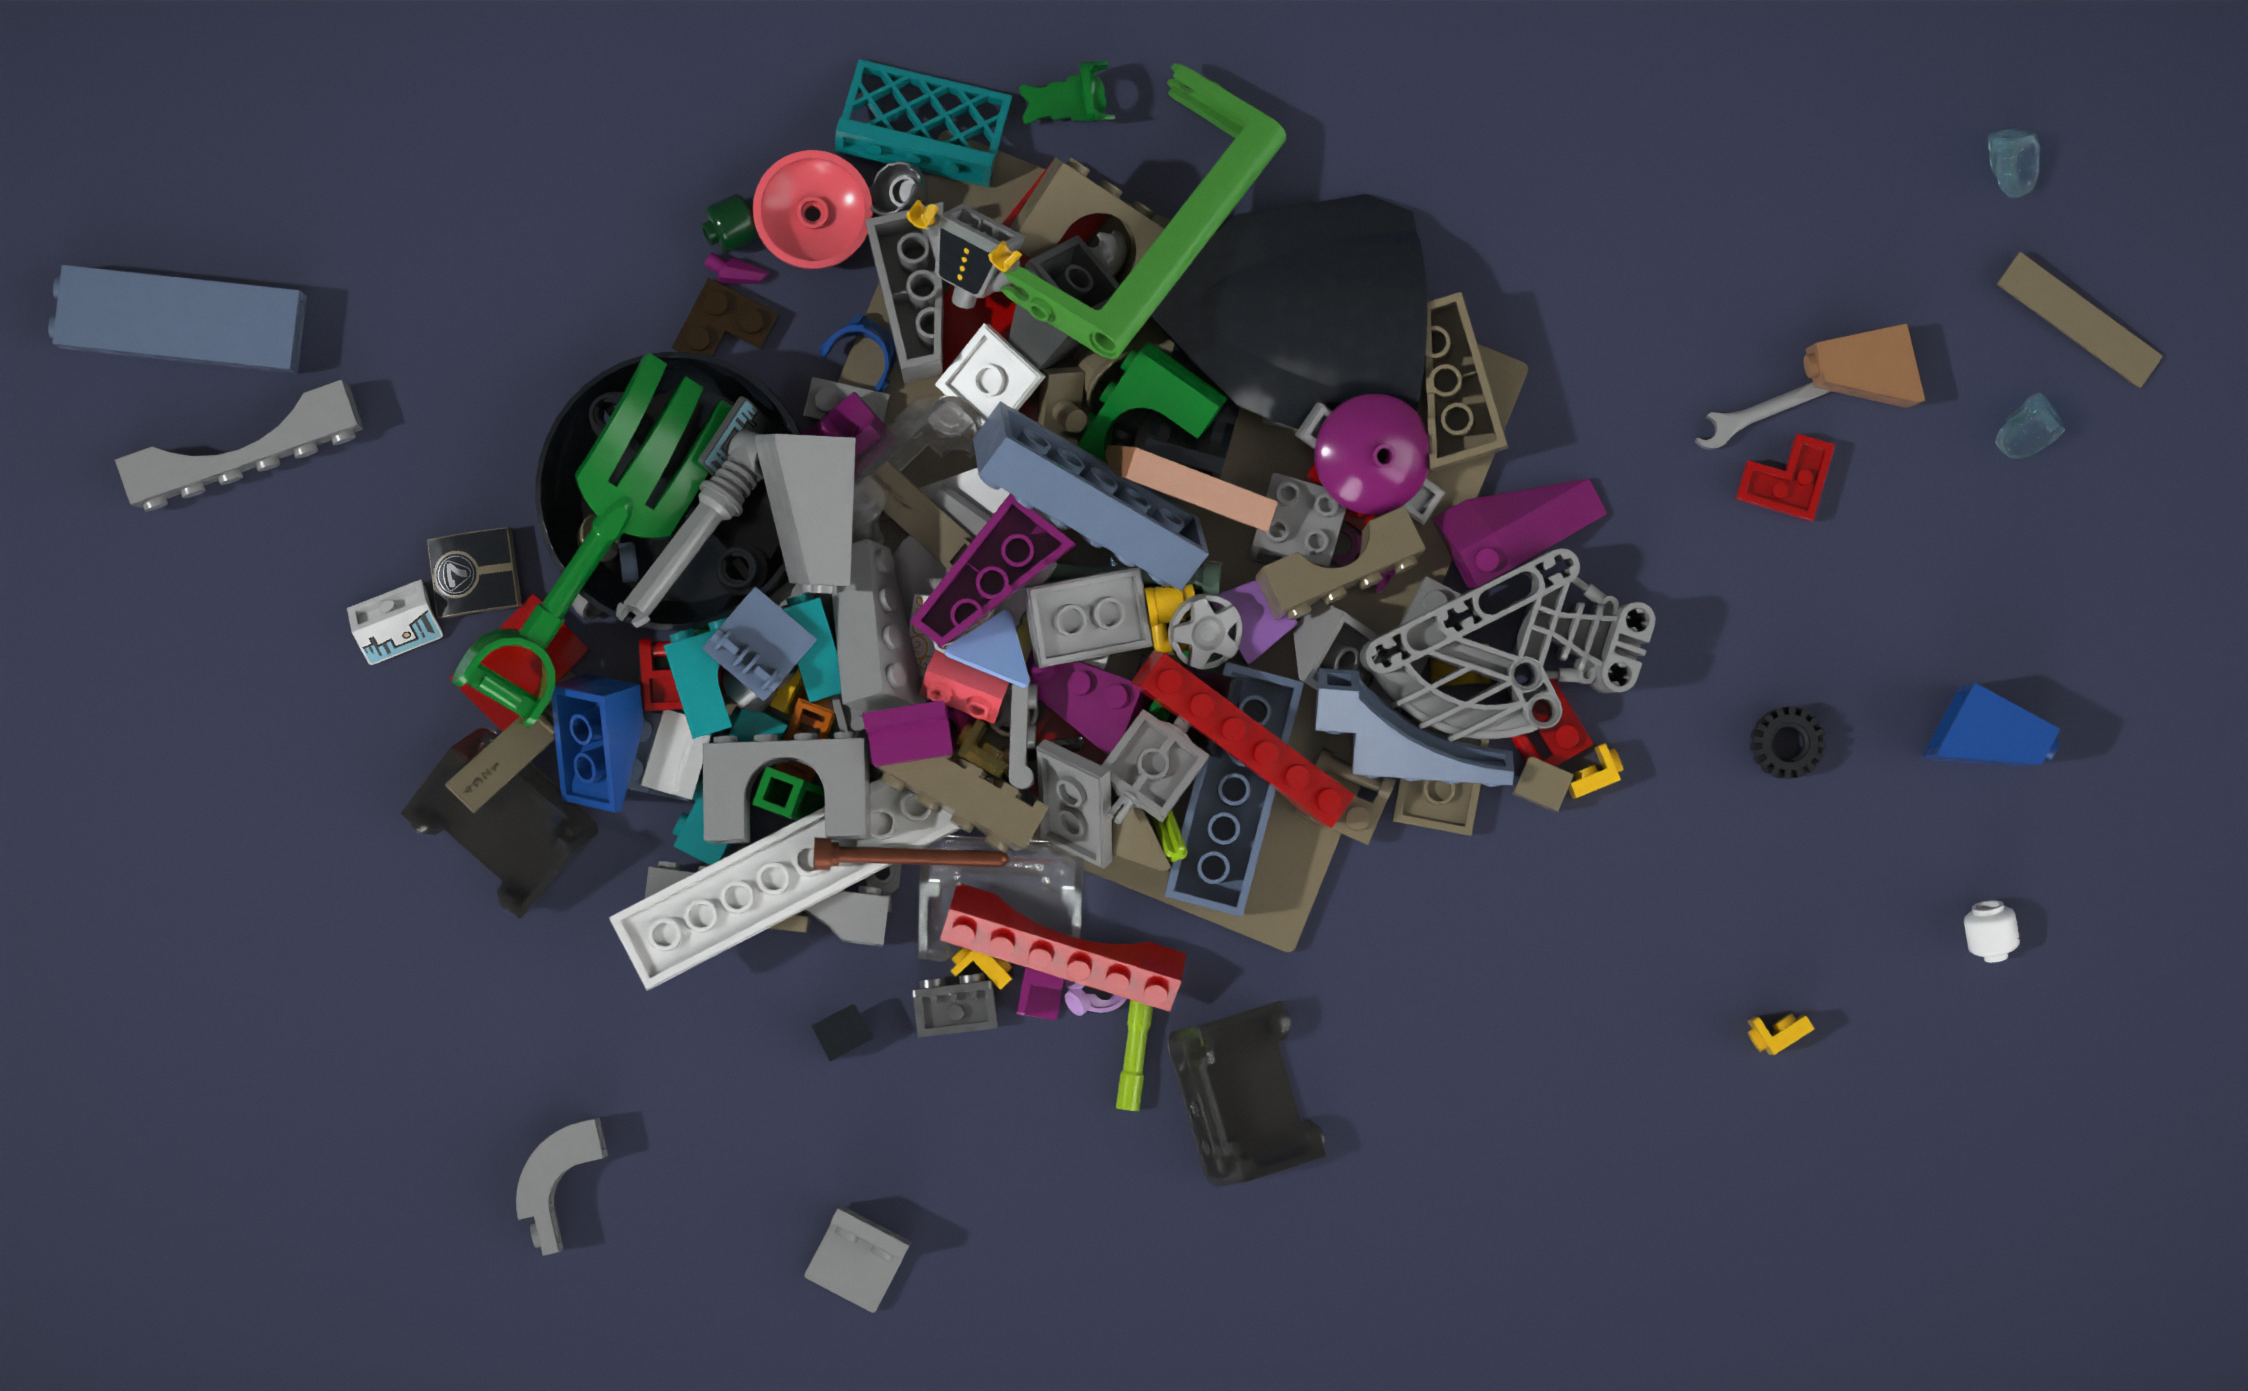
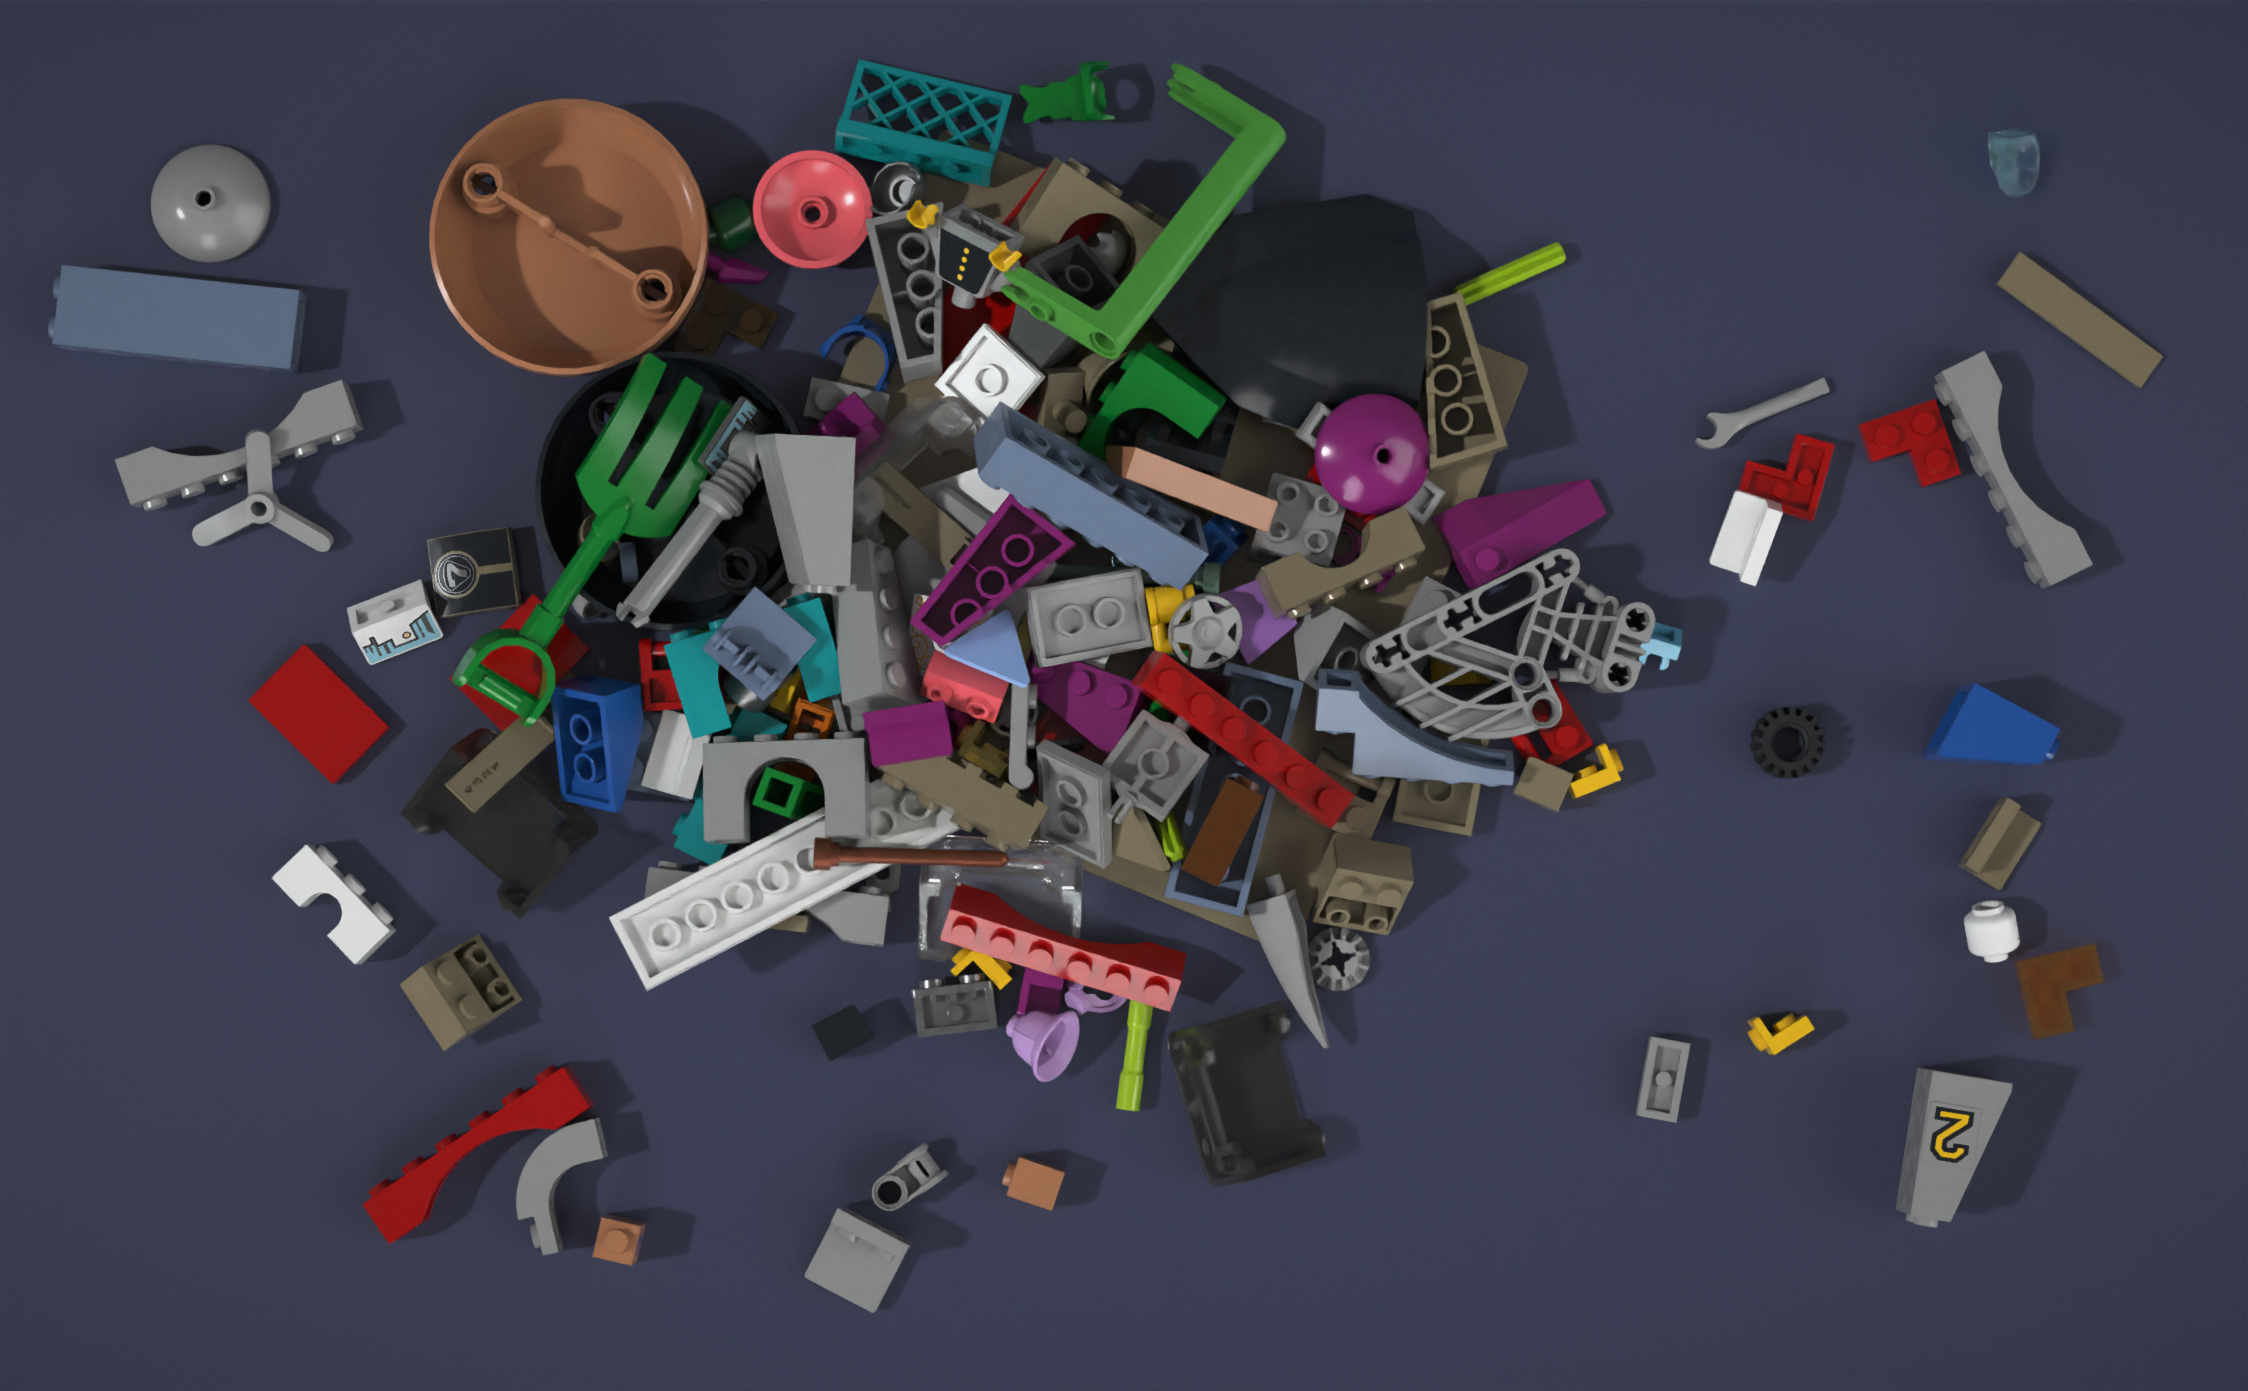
medium nougat slope [1803,323,1925,408] -> none
clear light blue rock [1995,393,2065,459] -> none
none -> light grey dish [151,145,271,264]
none -> light grey piece [192,429,334,552]
none -> red tile [248,644,391,784]
none -> white arch [272,844,397,964]
none -> red arch [362,1064,594,1244]
none -> dark tan slope [400,934,523,1051]
none -> nougat cylinder [429,99,709,377]
none -> nougat brick [592,1214,646,1266]
none -> light grey piece [872,1141,949,1211]
none -> nougat brick [1002,1155,1065,1211]
none -> lavender hat [1006,1010,1080,1082]
none -> reddish brown arch [1180,775,1264,887]
none -> blue bracket [1200,514,1249,566]
none -> light grey piece [1246,873,1330,1048]
none -> light grey gear [1308,927,1370,991]
none -> dark tan slope [1312,833,1414,935]
none -> lime axle [1453,242,1566,306]
none -> light grey plate [1635,1036,1691,1123]
none -> medium azure tile [1639,622,1682,670]
none -> white panel [1709,489,1783,586]
none -> red plate [1858,399,1961,488]
none -> light grey slope [1895,1067,2013,1228]
none -> light grey arch [1934,350,2093,589]
none -> dark tan panel [1958,797,2042,891]
none -> clear orange plate [2014,943,2104,1040]

